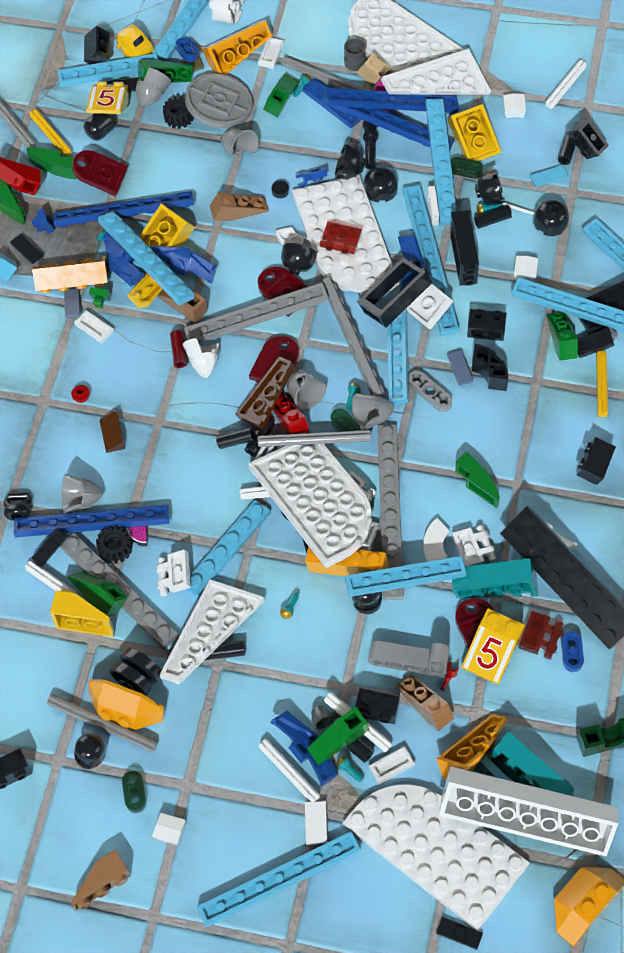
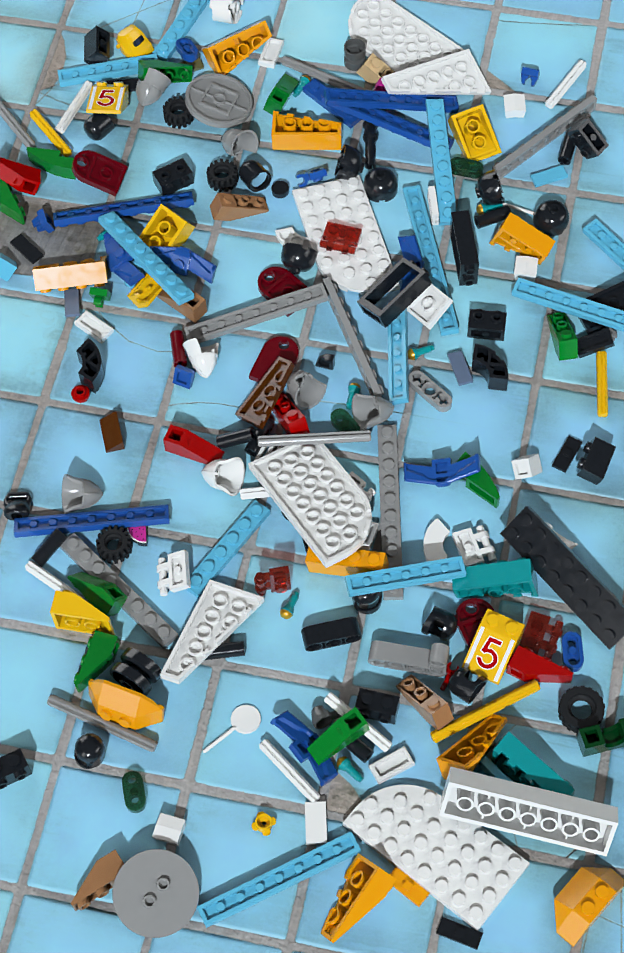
none -> white axle [55,80,93,134]
none -> green slope [74,630,120,693]
none -> black brick [76,338,104,394]
none -> light grey plate [112,849,199,938]
none -> black brick [152,158,194,196]
none -> red slope [163,424,225,465]
none -> blue tile [173,364,196,389]
none -> white helmet [201,457,245,496]
none -> white piece [203,705,261,753]
none -> black tyre [206,159,239,192]
none -> black helmet [239,160,271,192]
none -> yellow plate [251,811,276,836]
none -> clear red plate [254,566,291,596]
none -> light orange wedge [271,111,342,150]
none -> black beam [301,617,362,652]
none -> black tile [315,354,335,370]
none -> light orange wedge [320,853,397,943]
none -> light orange piece [390,867,430,907]
none -> blue plate [403,454,481,487]
none -> teal piece [408,345,435,360]
none -> black helmet [421,606,458,641]
none -> yellow axle [430,680,540,743]
none -> black helmet [449,667,488,704]
none -> light orange wedge [489,212,556,265]
none -> light grey plate [492,94,597,180]
none -> red slope [506,646,574,683]
none -> white panel [511,453,542,480]
none -> blue tile [521,67,540,87]
none -> black piece [552,436,582,473]
none -> black tyre [558,686,605,734]

